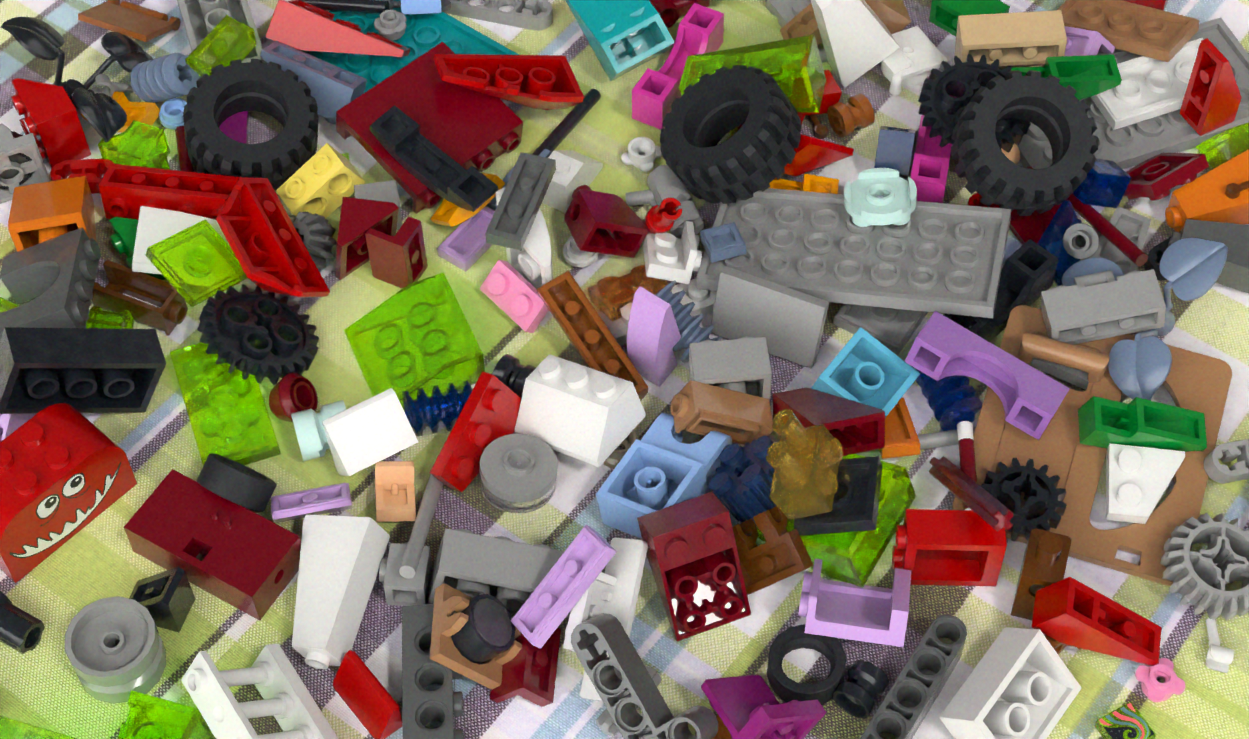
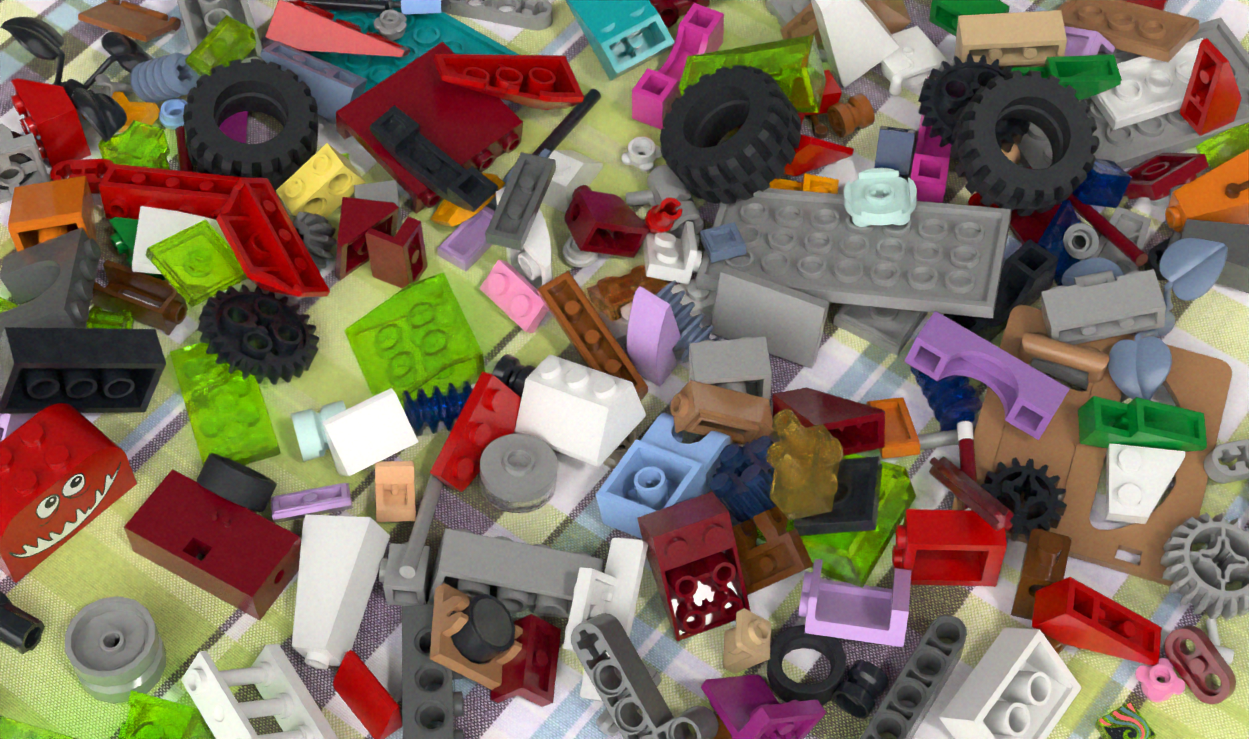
black slope [129,567,195,633] -> none
dark red cone [269,373,318,422] -> none
lavender tile [511,525,617,649] -> none
medium azure slope [811,327,920,418] -> none
none -> tan bracket [723,608,771,674]
none -> plate [1164,625,1236,704]

